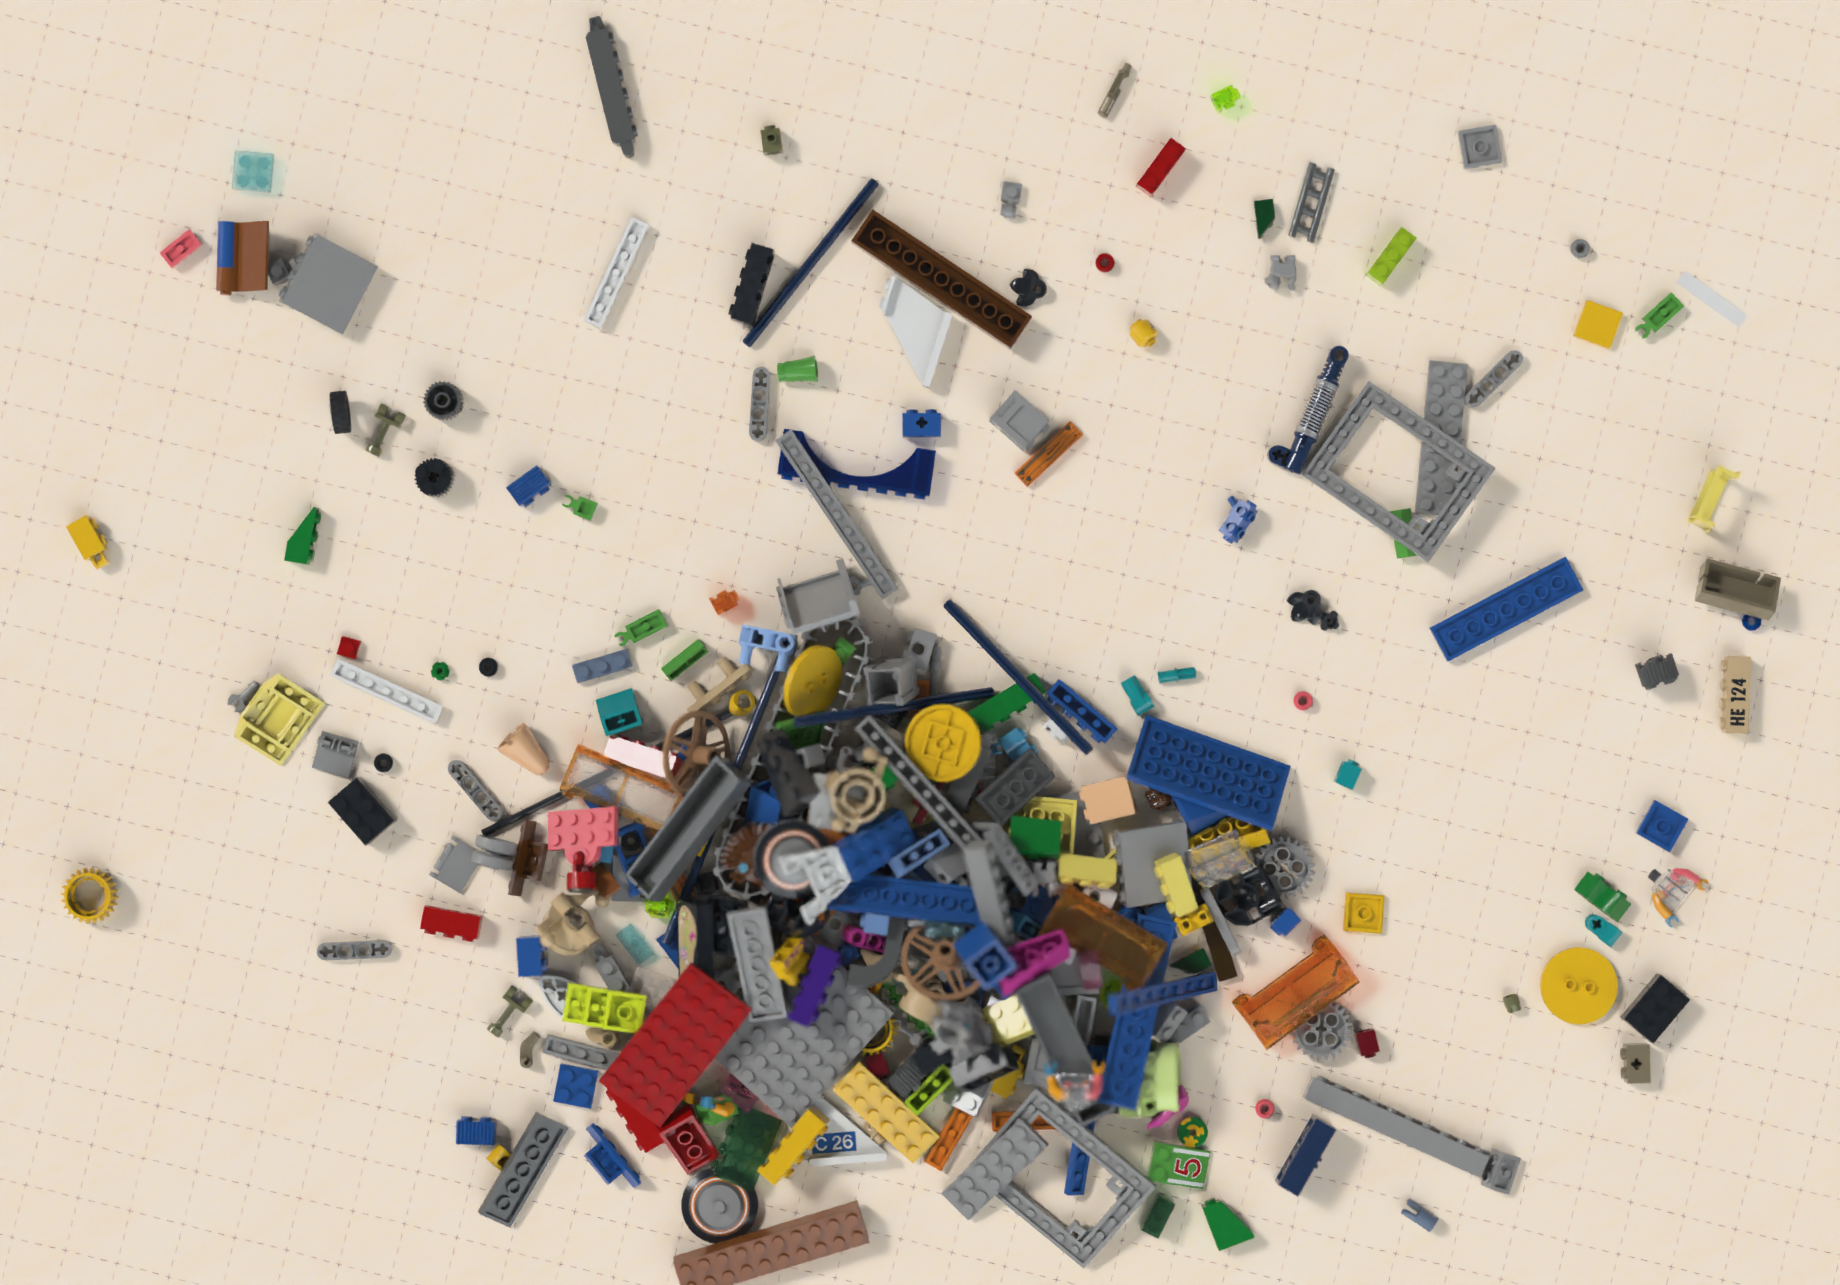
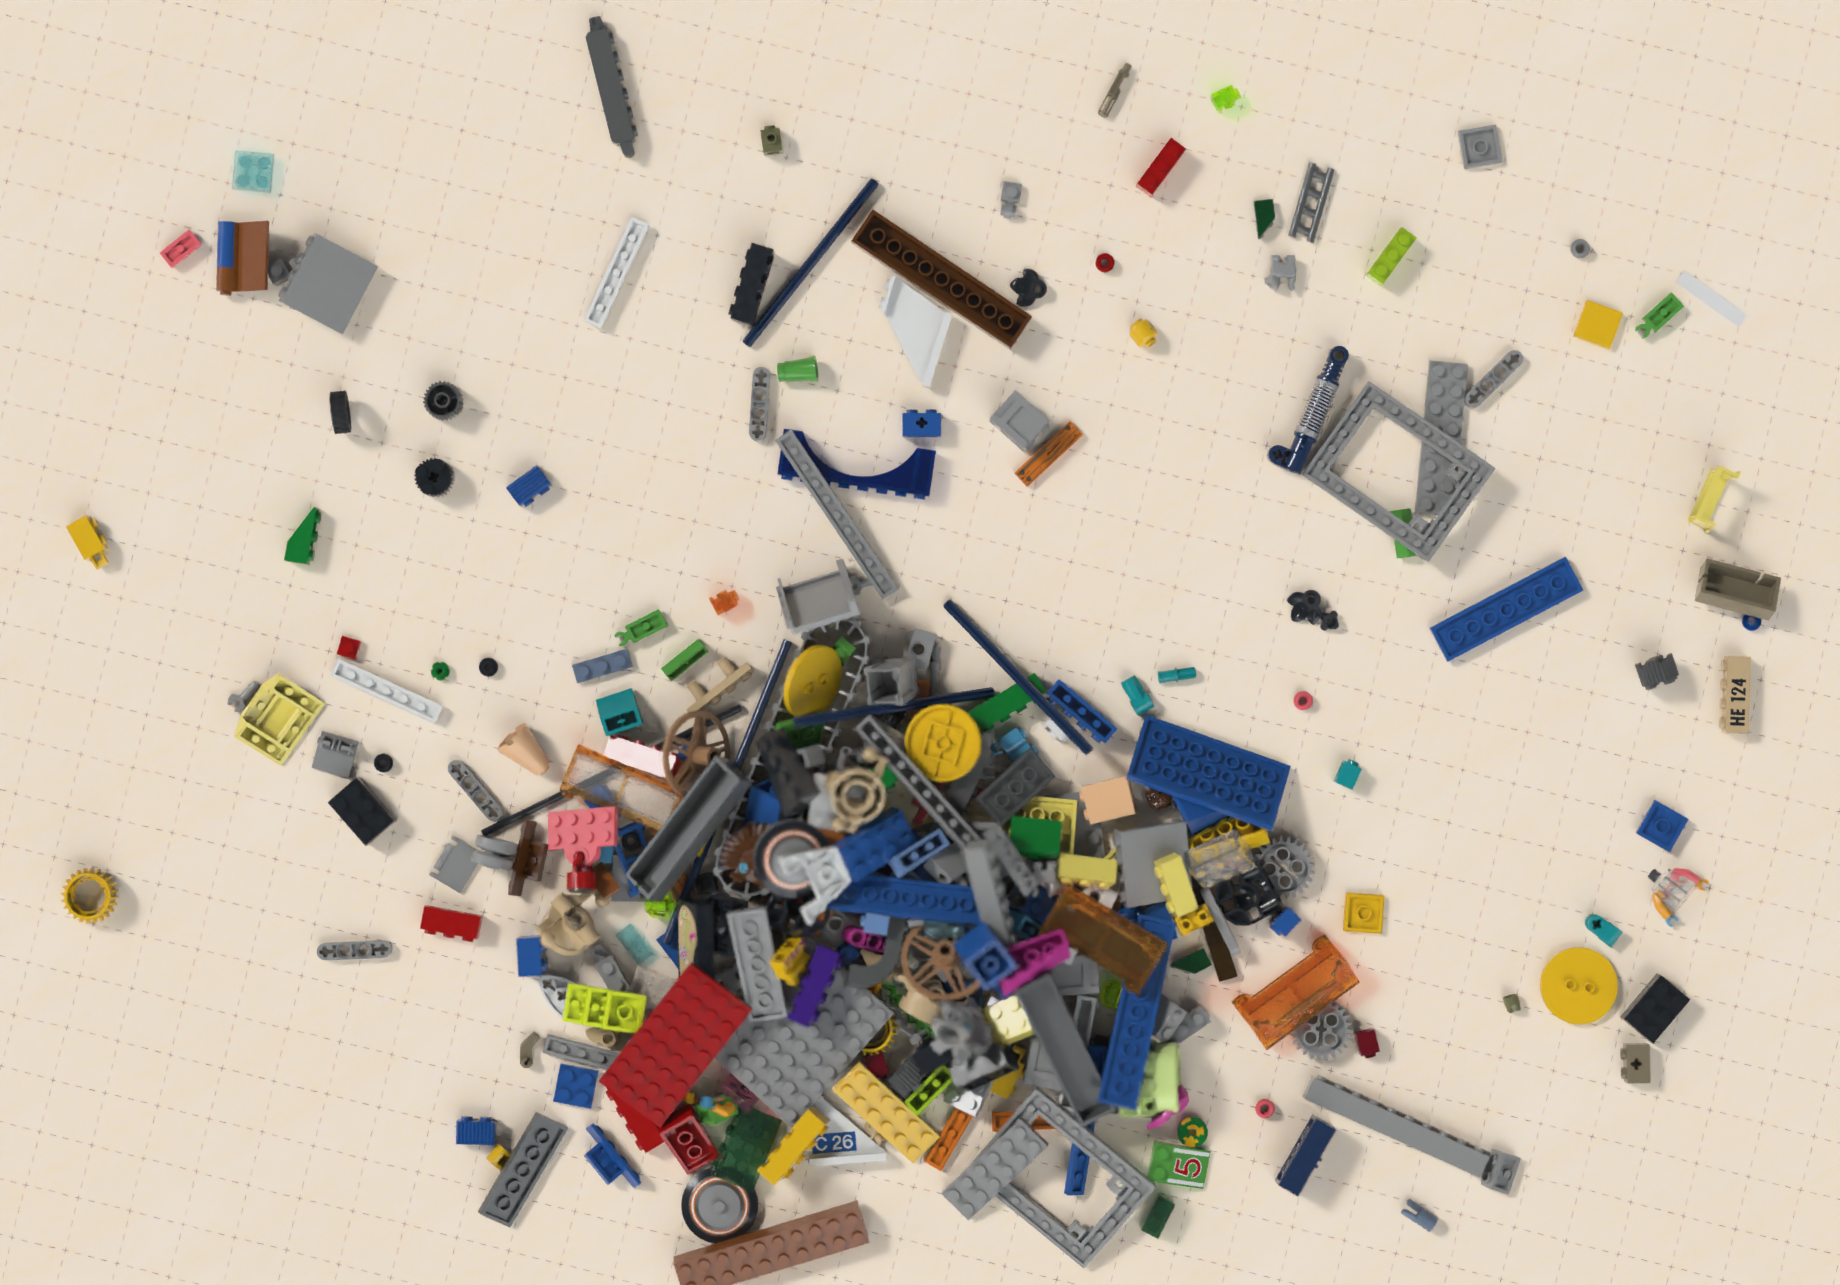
olive bar [365,403,406,457] -> none
olive bar [487,985,533,1038] -> none
bright green plate [562,495,598,521] -> none
yellow piece [729,690,755,716] -> none
light blue piece [738,624,798,673] -> none
torso [1044,1061,1104,1110] -> none
clear pink slope [1078,950,1104,990] -> none
blue plate [1109,971,1218,1015] -> none
green slope [1201,1198,1255,1251] -> none
brick [1218,496,1258,544] -> none
green brick [1574,871,1631,922] -> none

